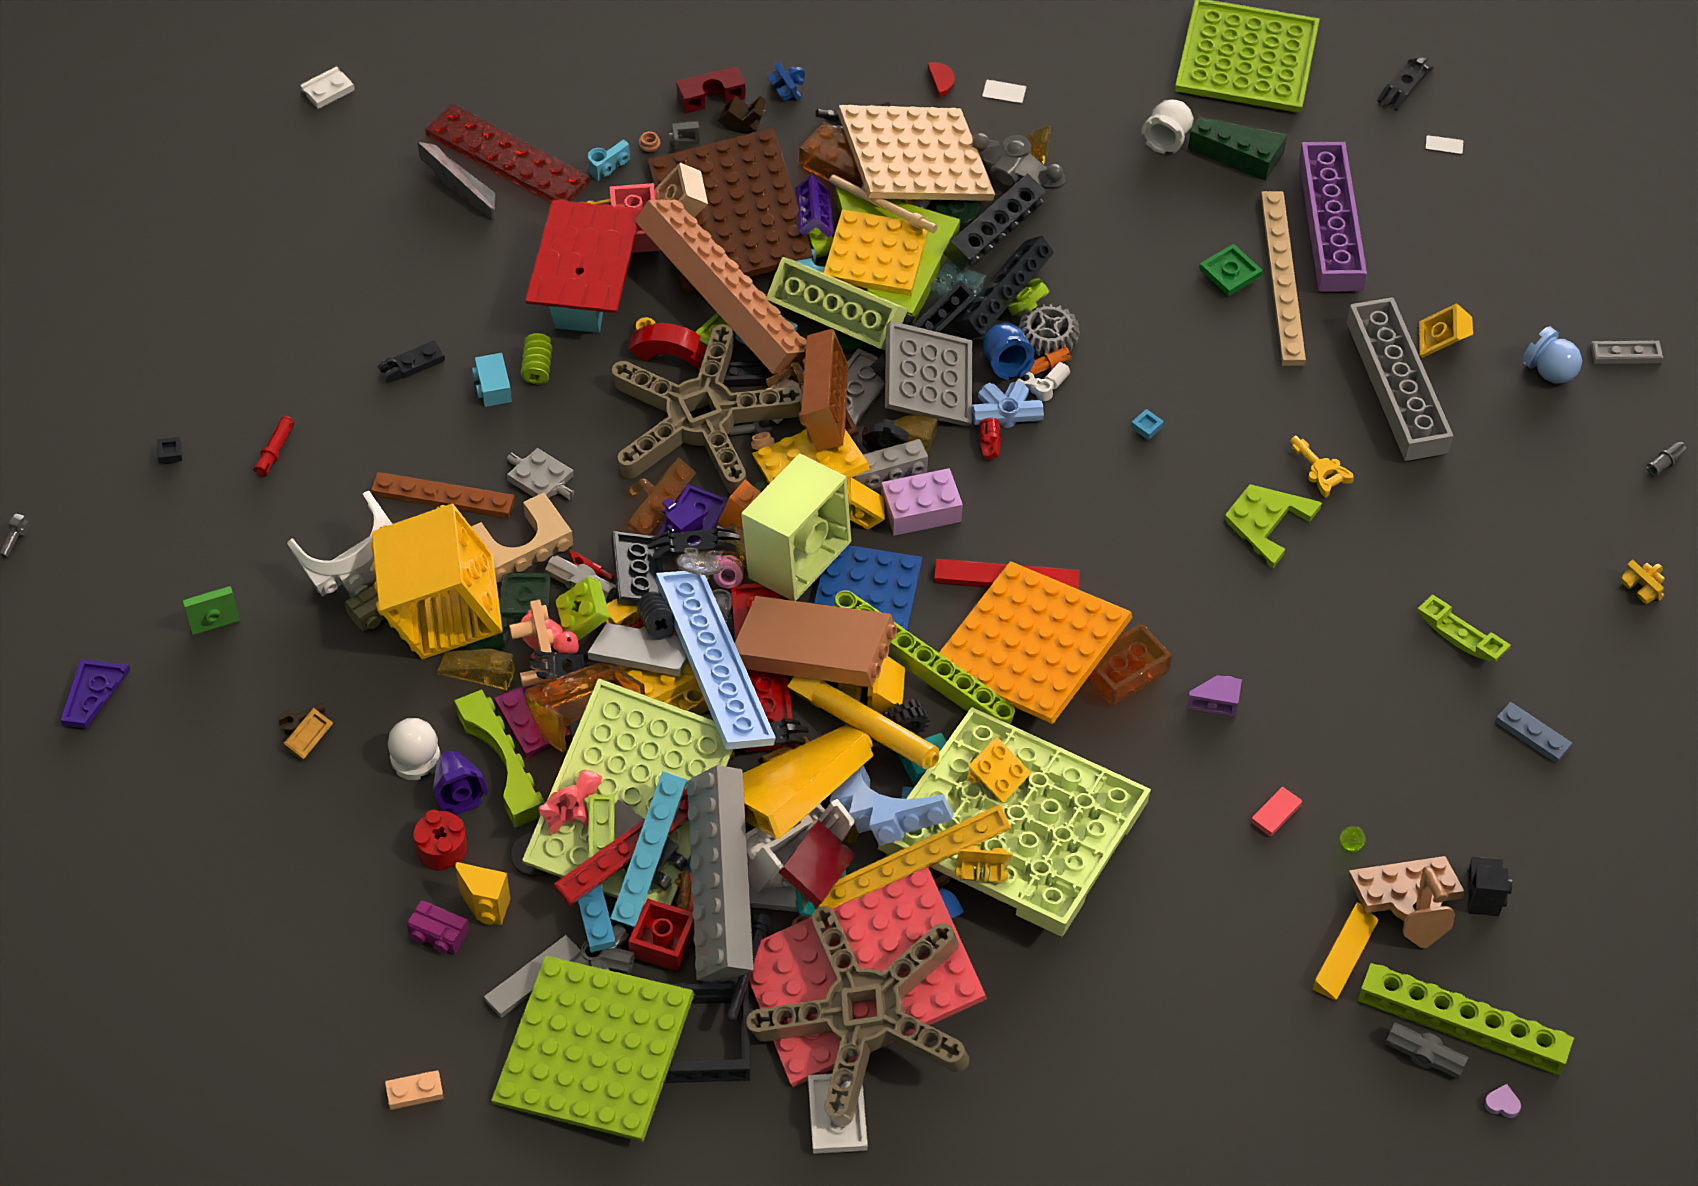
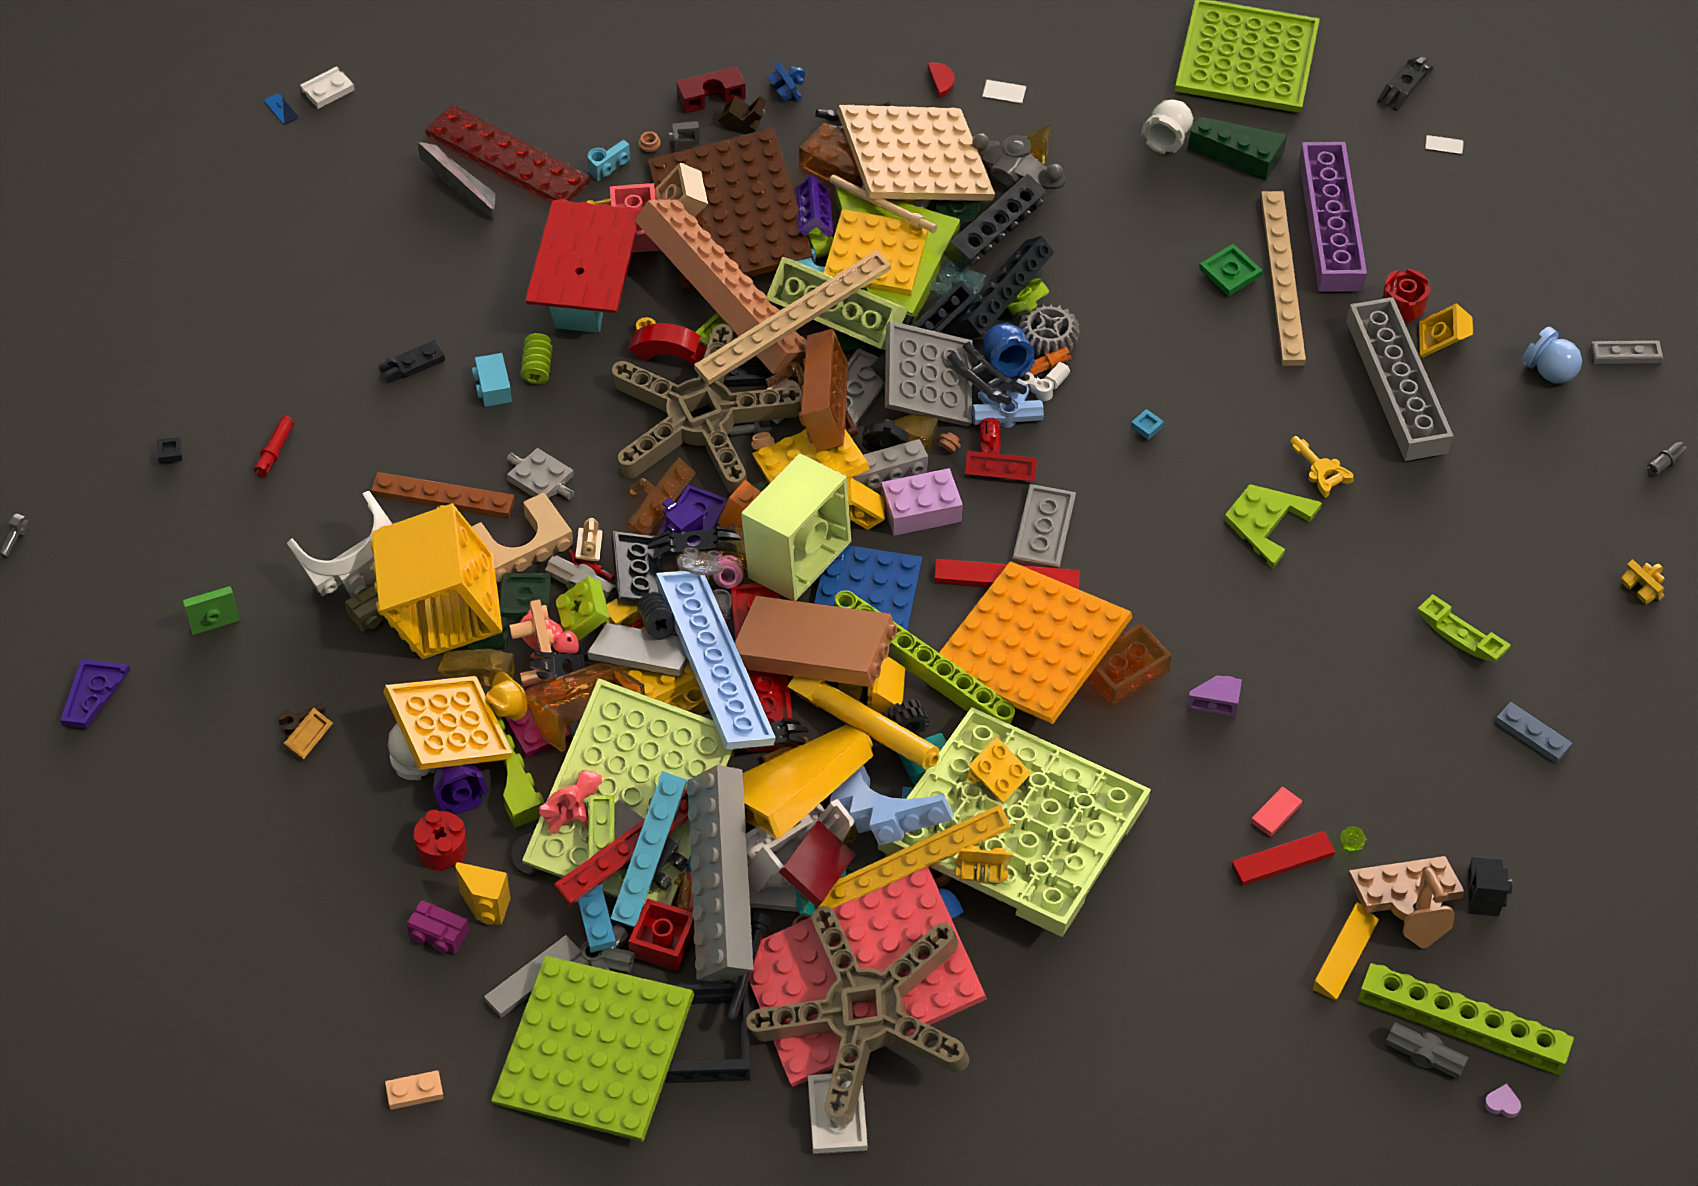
none -> clear blue sticker [264,93,298,124]
none -> yellow plate [383,676,512,770]
none -> yellow piece [486,672,527,720]
none -> tan hinge [575,518,602,561]
none -> tan plate [695,250,891,385]
none -> nougat plate [939,432,961,453]
none -> black piece [947,341,1027,405]
none -> red plate [965,451,1037,481]
none -> light grey tile [1012,484,1076,569]
none -> red tile [1231,831,1335,886]
none -> red brick [1382,269,1430,323]

